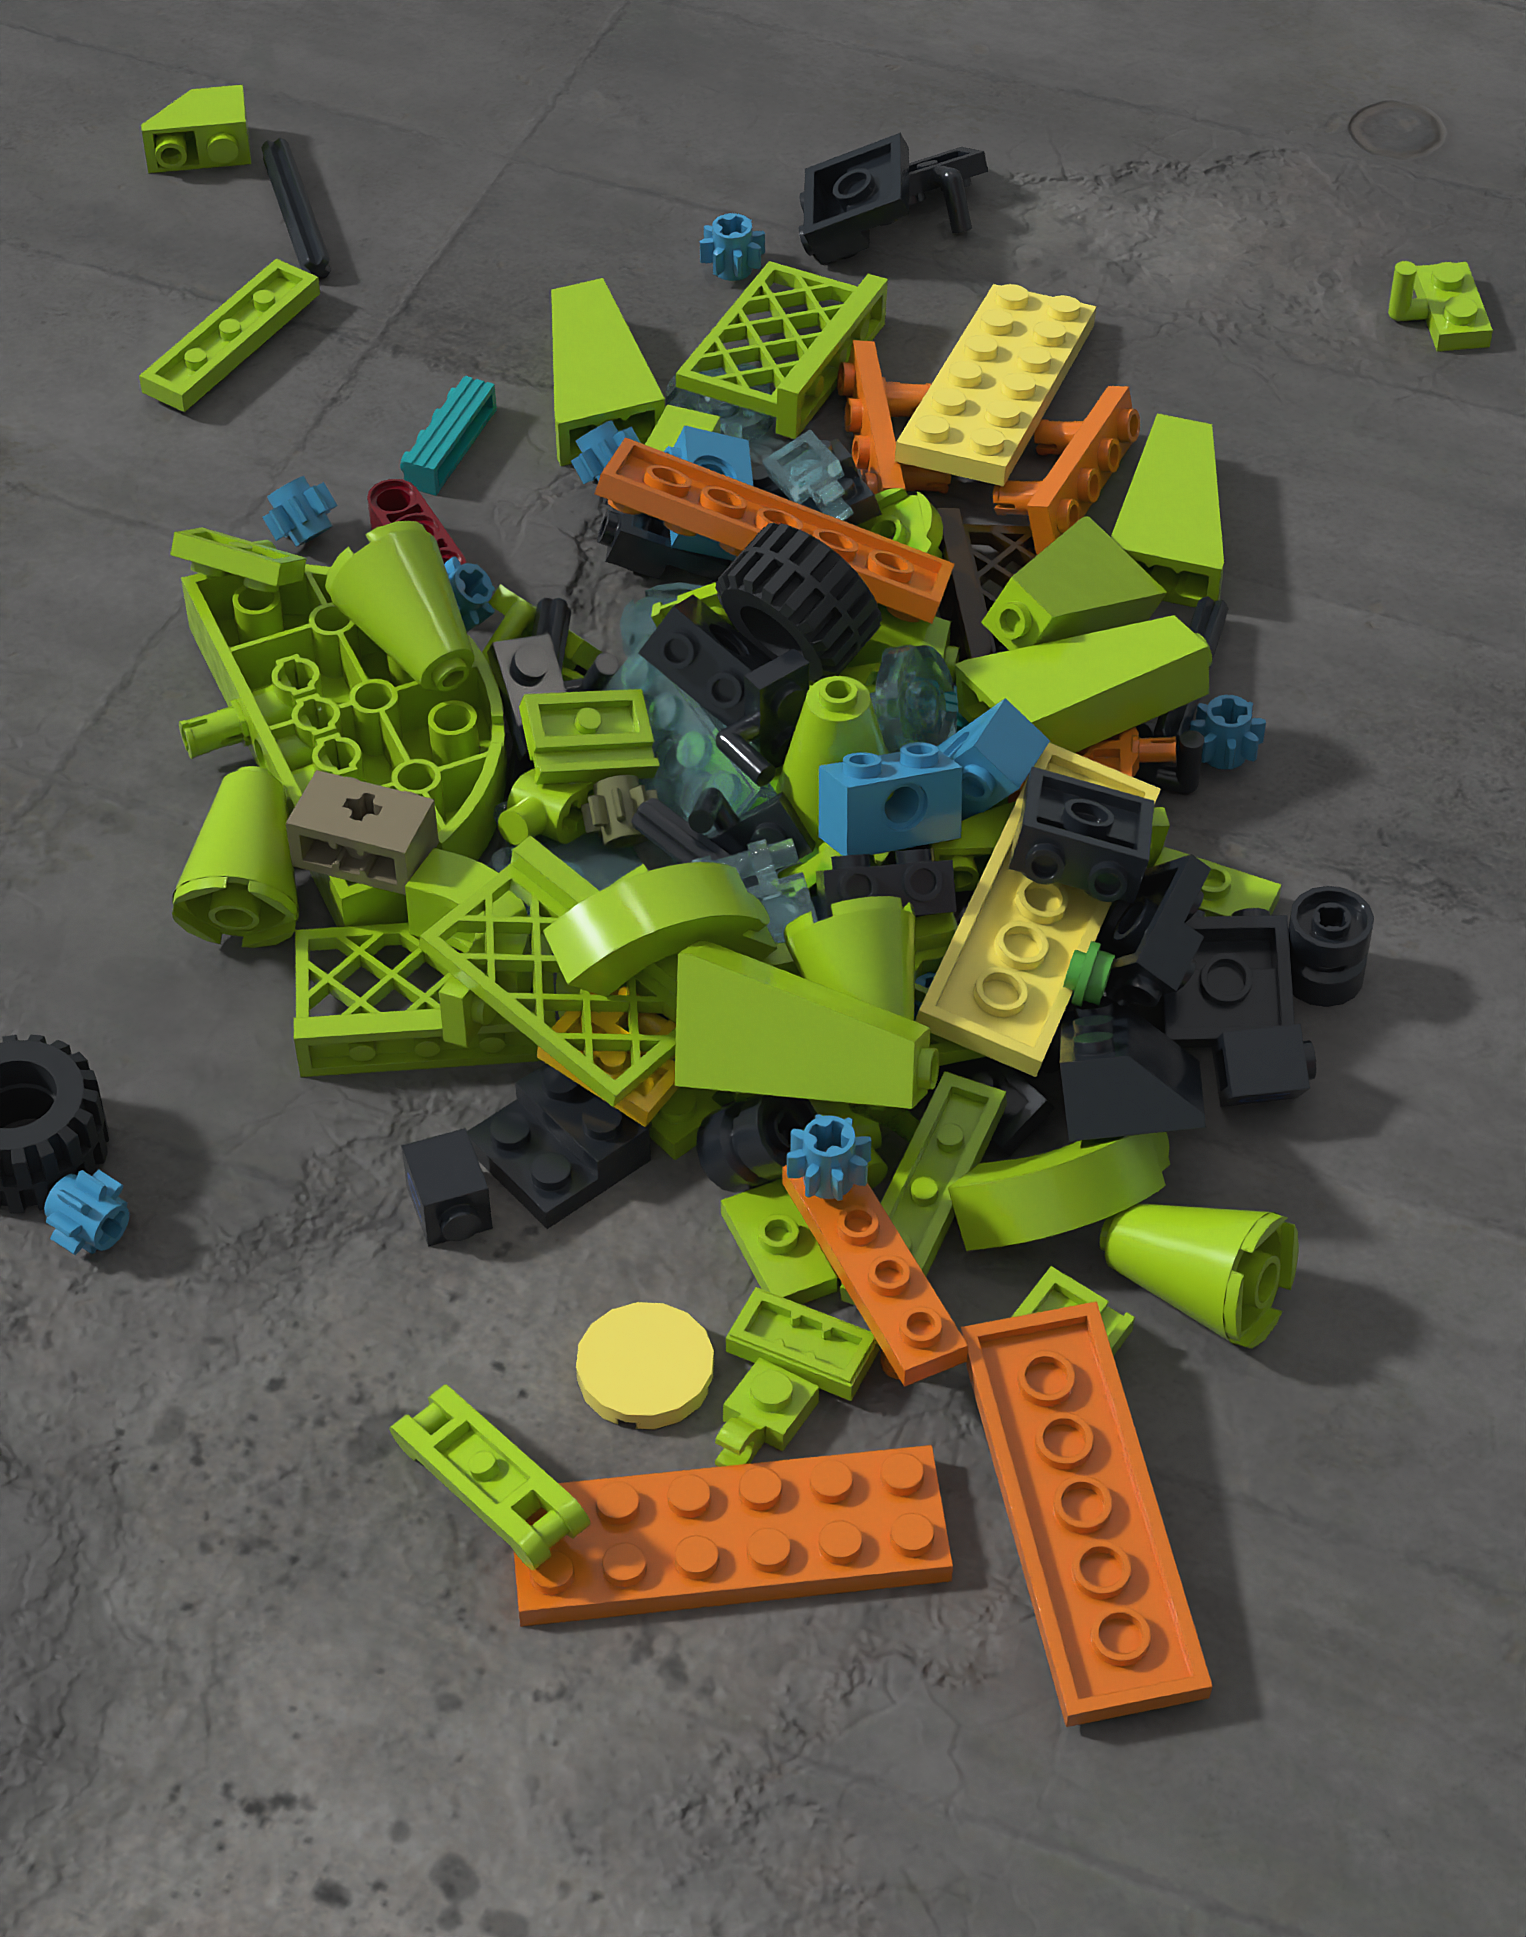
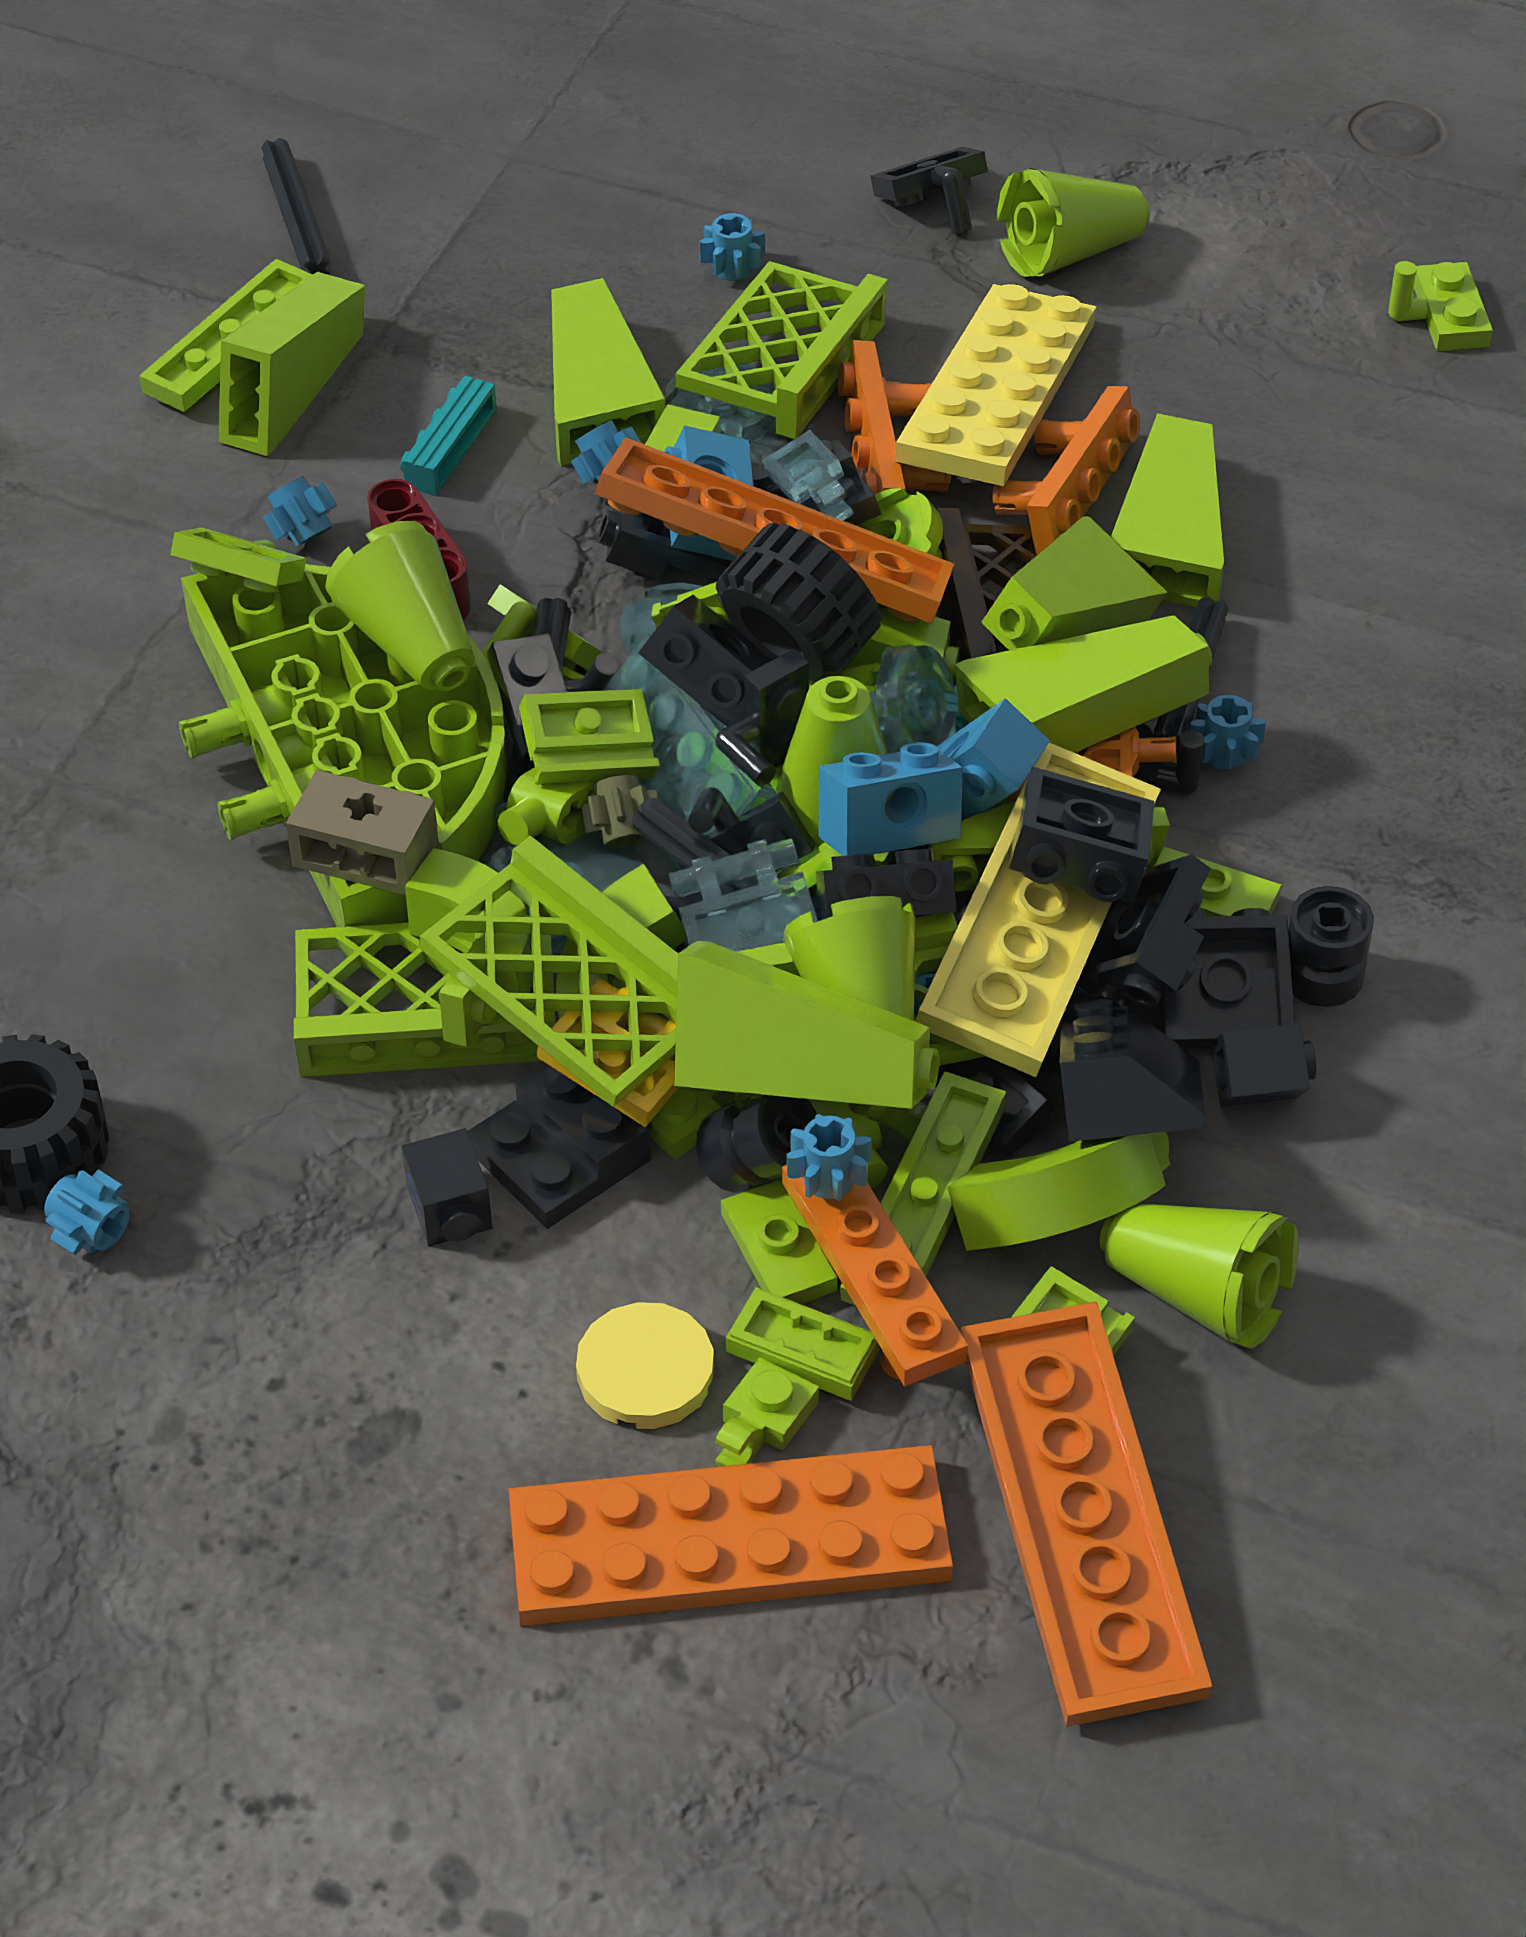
lime slope [141,85,251,173] -> none
lime cone [172,766,299,948] -> none
lime plate [389,1384,591,1570] -> none
dark azure gear [444,557,495,632] -> none
lime arch [543,862,778,997] -> none
black plate [799,133,909,265] -> none
bright green plate [1063,941,1115,1007] -> none
none -> lime slope [218,272,365,456]
none -> lime cone [997,168,1150,277]

